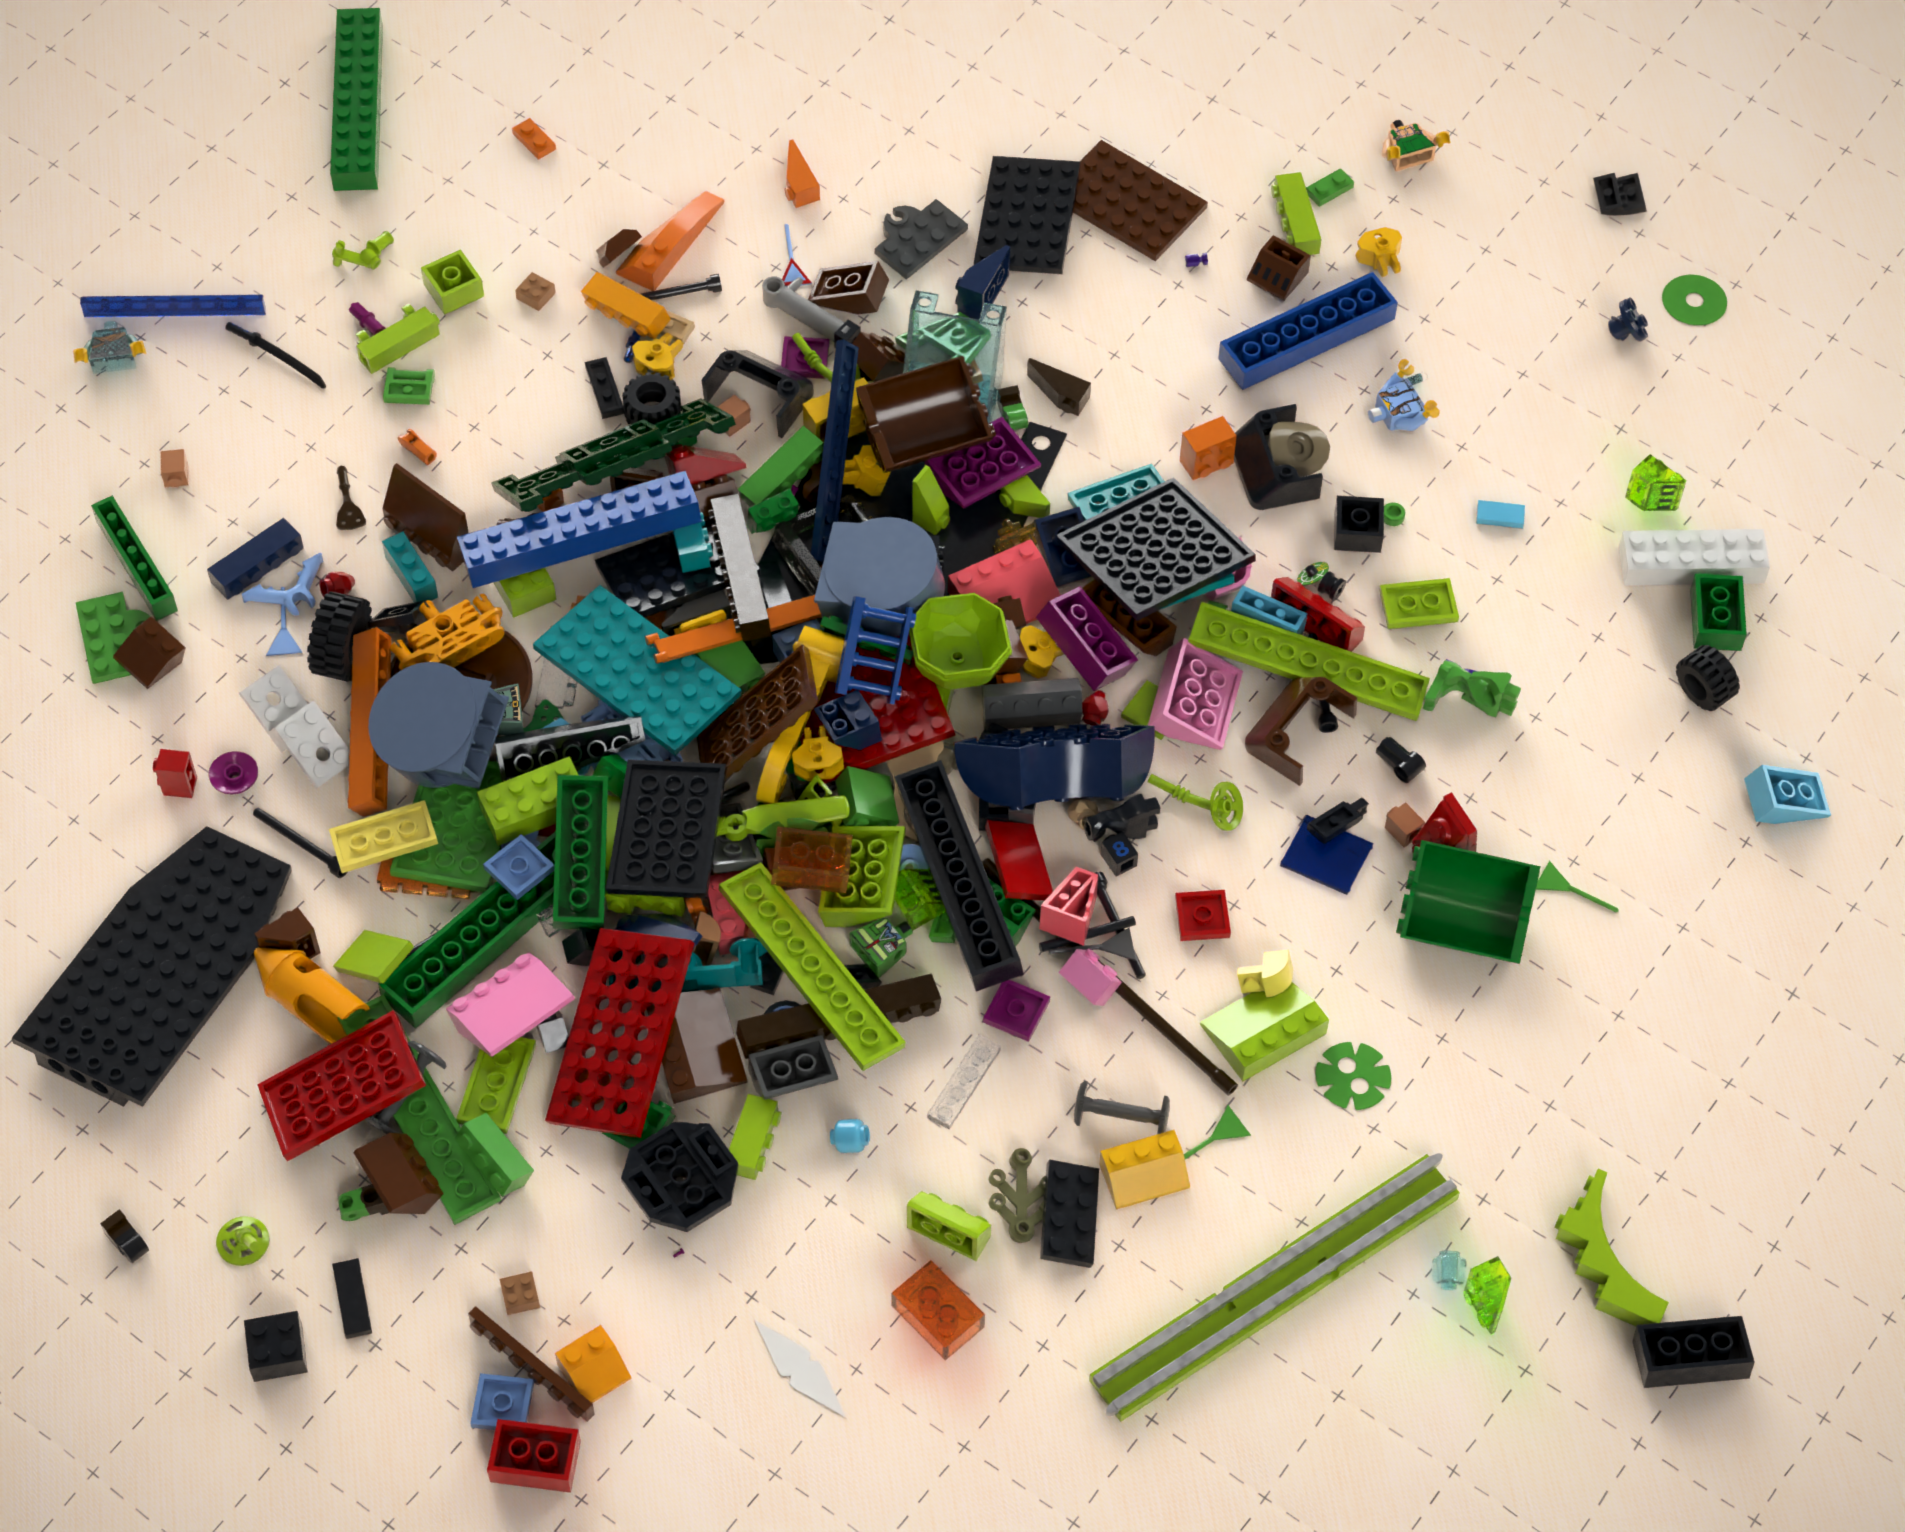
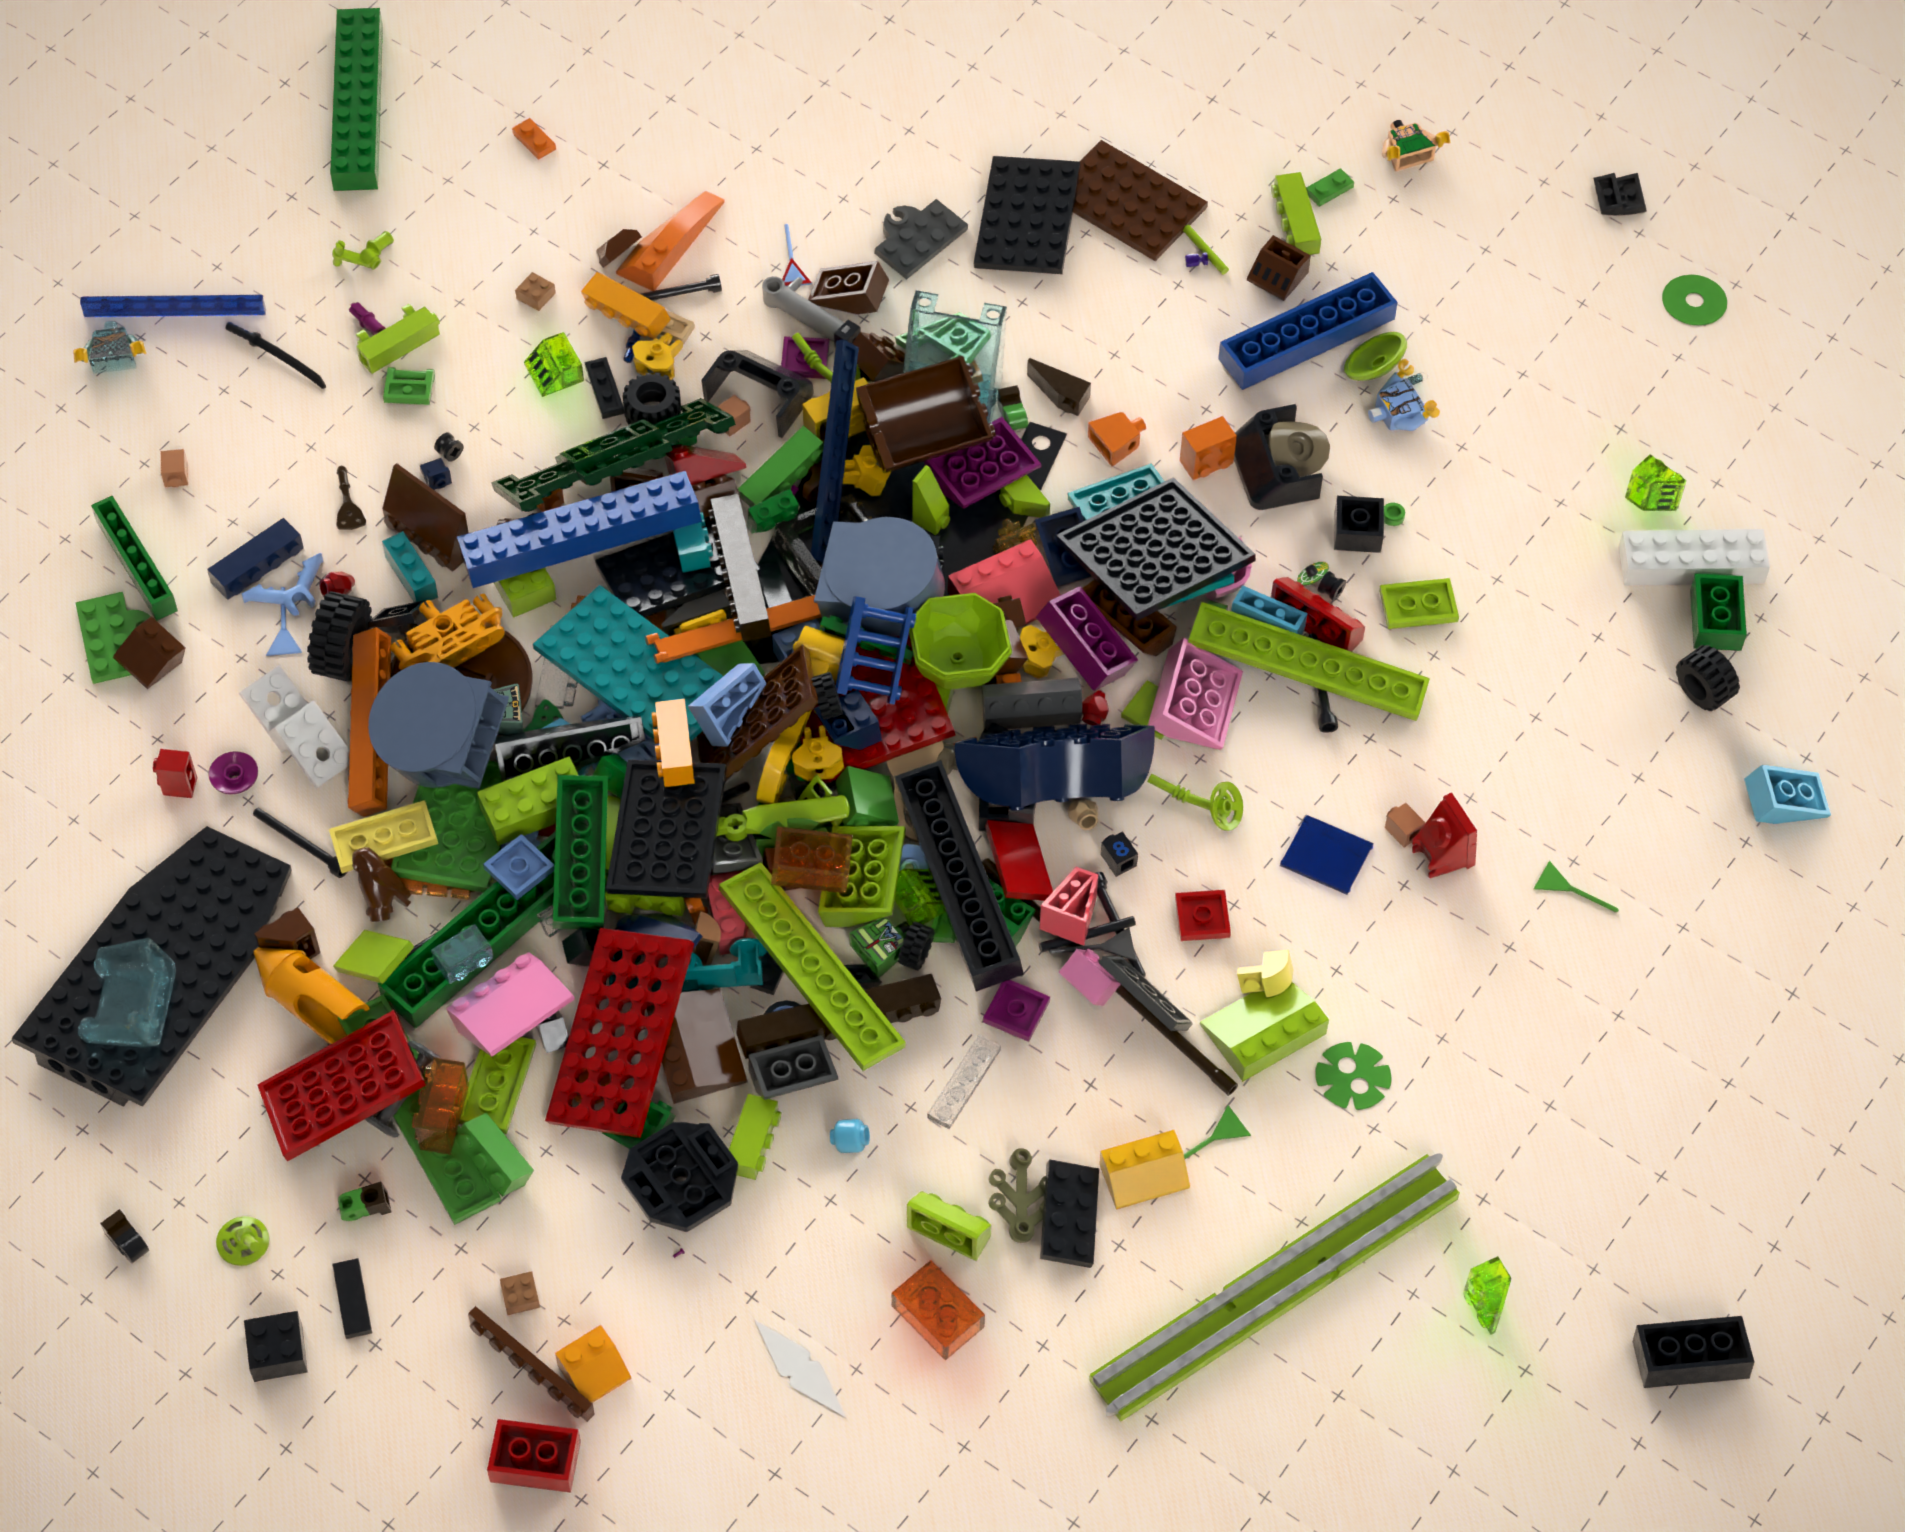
reddish brown slope [353,1133,444,1214] -> none
orange bar [398,429,437,465] -> none
lime brick [421,249,484,315] -> none
medium blue plate [470,1373,534,1430] -> none
orange slope [784,139,820,208] -> none
dark blue slope [955,245,1010,323] -> none
dark grey hose [1074,1081,1170,1134] -> none
black hips [1084,794,1161,842] -> none
reddish brown windscreen [1245,677,1357,786] -> none
black hinge [1307,797,1369,844] -> none
yellow hinge [1355,227,1402,277] -> none
black piece [1376,737,1426,783] -> none
green cylinder [1396,840,1541,964] -> none
bright green hips [1423,659,1521,718] -> none
clear light blue head [1432,1250,1467,1290] -> none
medium azure tile [1476,500,1525,529] -> none
lime arch [1554,1168,1669,1327] -> none
dark blue plate [1608,297,1648,342] -> none
none -> clear light blue windscreen [77,938,176,1048]
none -> reddish brown animal [352,847,411,922]
none -> clear orange brick [412,1057,469,1155]
none -> dark blue bracket [420,458,452,490]
none -> clear light blue brick [431,924,493,984]
none -> black wheel [434,432,464,462]
none -> clear neon green slope [524,332,584,397]
none -> brick [651,699,695,787]
none -> light blue wedge [688,663,766,746]
none -> black tyre [811,672,843,720]
none -> black tyre [898,921,935,971]
none -> orange torso [1088,412,1146,467]
none -> dark grey tile [1099,956,1193,1031]
none -> lime bar [1183,225,1229,275]
none -> lime dish [1344,332,1407,381]

